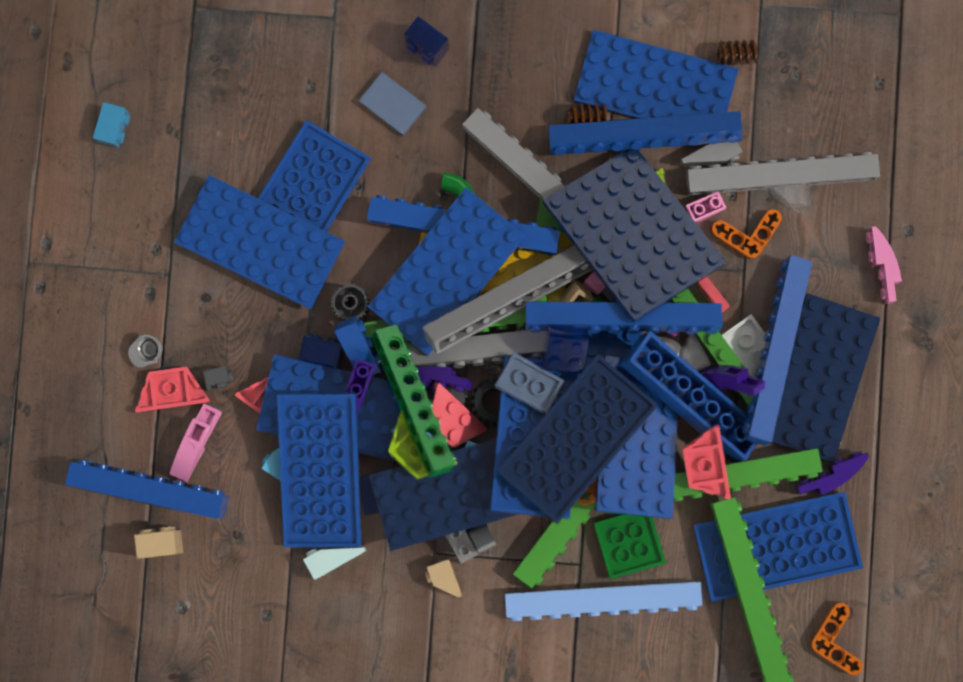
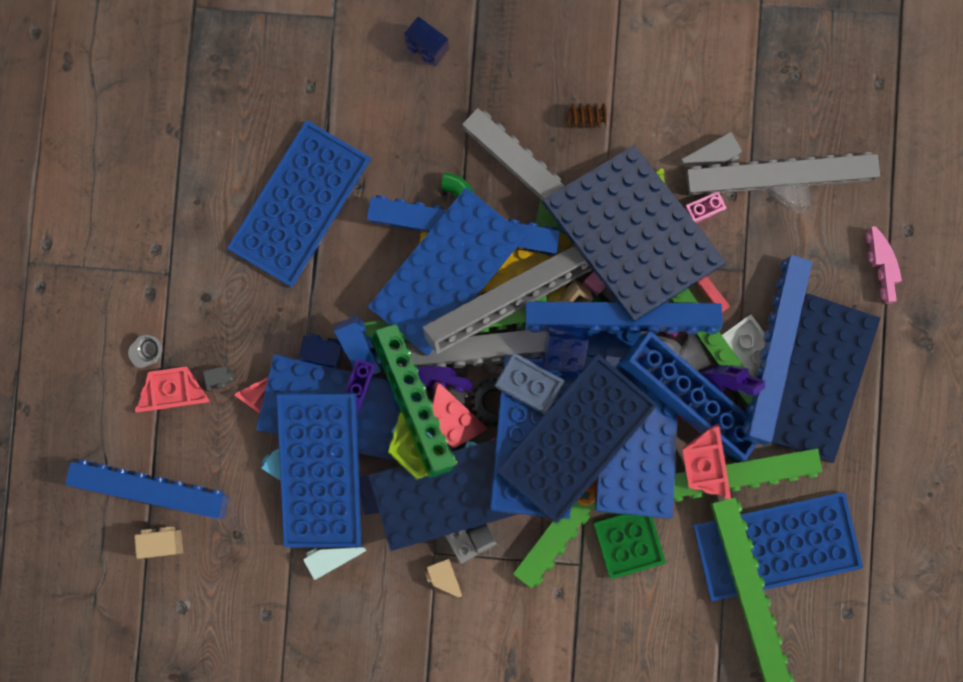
dark azure brick [93,102,130,148] -> none
bright pink slope [169,404,222,483] -> none
blue plate [174,175,346,310] -> none
dark grey brick [331,283,370,321] -> none
sand blue tile [359,72,427,136] -> none
light blue brick [505,581,702,621] -> none
blue brick [549,111,742,156] -> none
blue plate [573,29,739,119] -> none
orange beam [711,210,782,259] -> none
reddish brown piece [717,40,758,65] -> none
dark purple slope [795,451,869,495] -> none
orange beam [810,602,863,675] -> none

